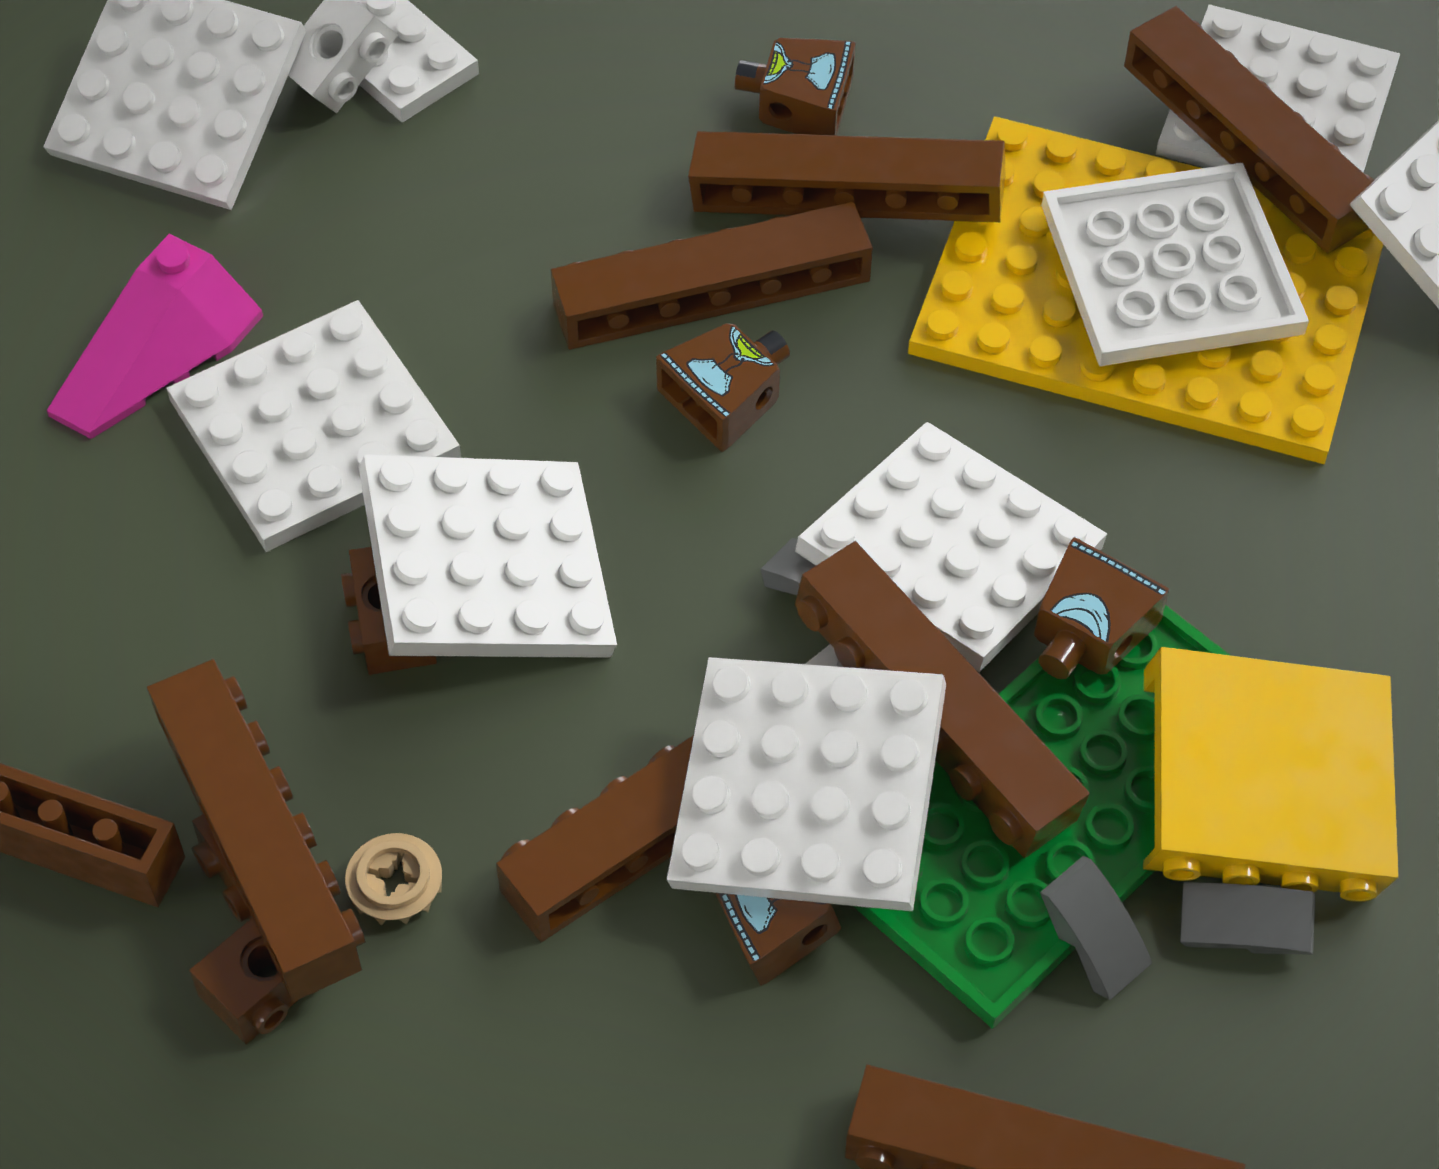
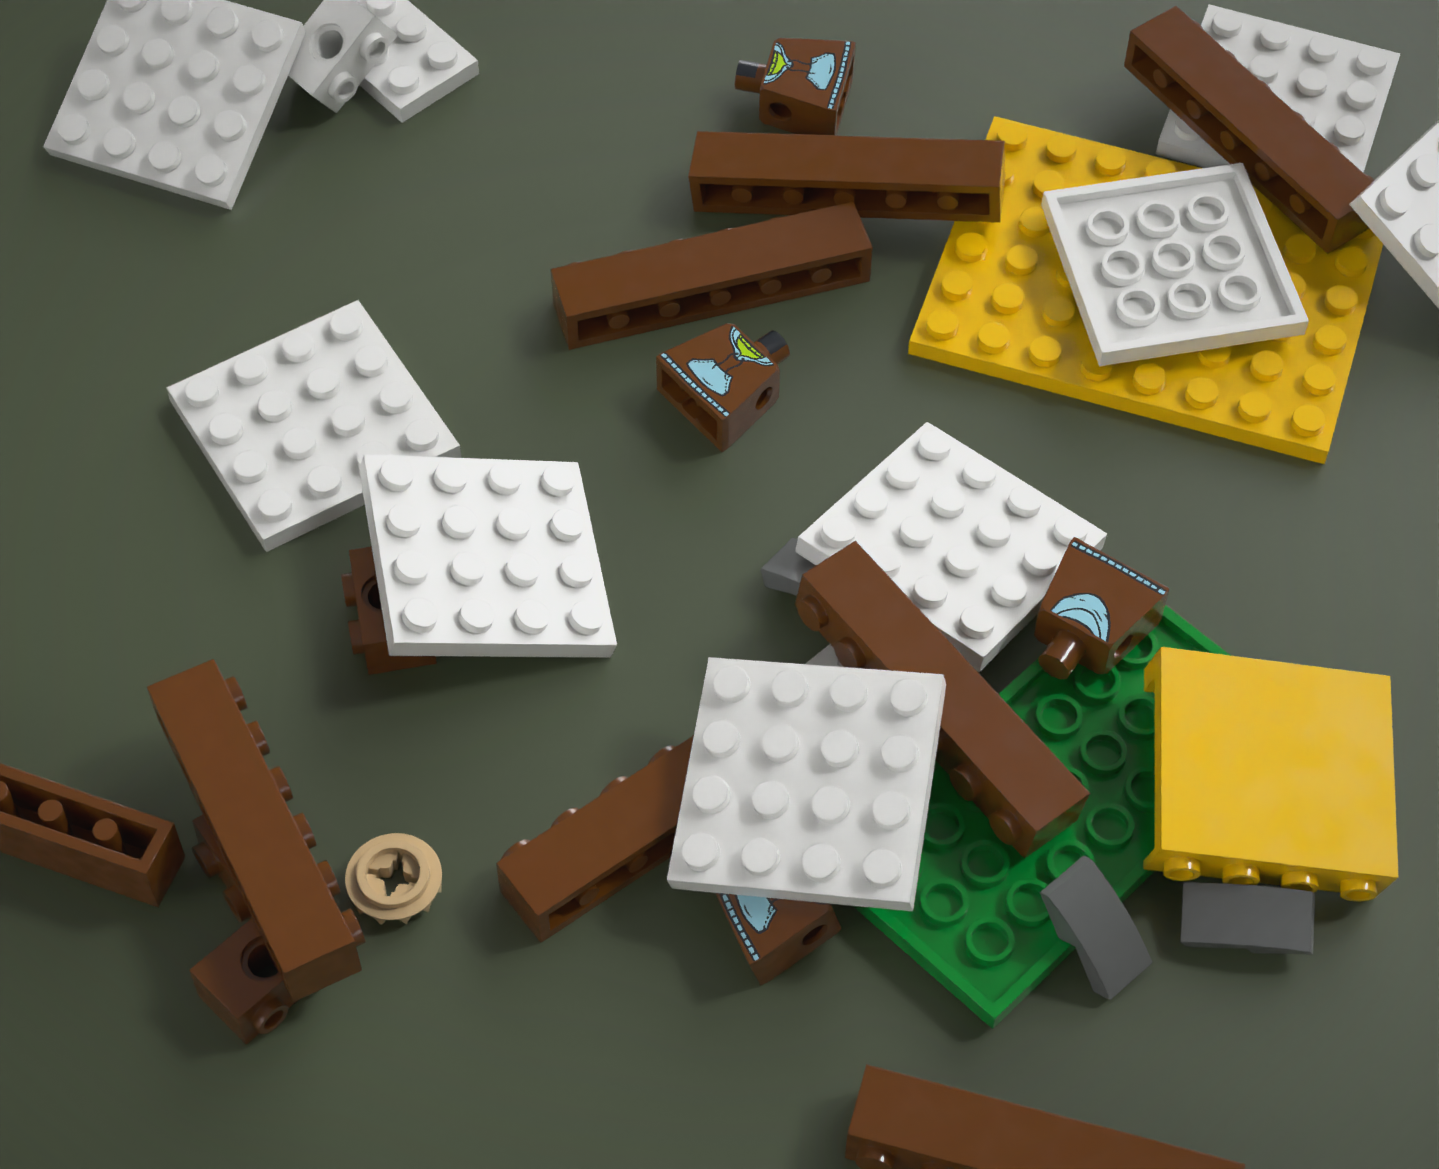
dark pink wedge [46,234,263,439] -> none

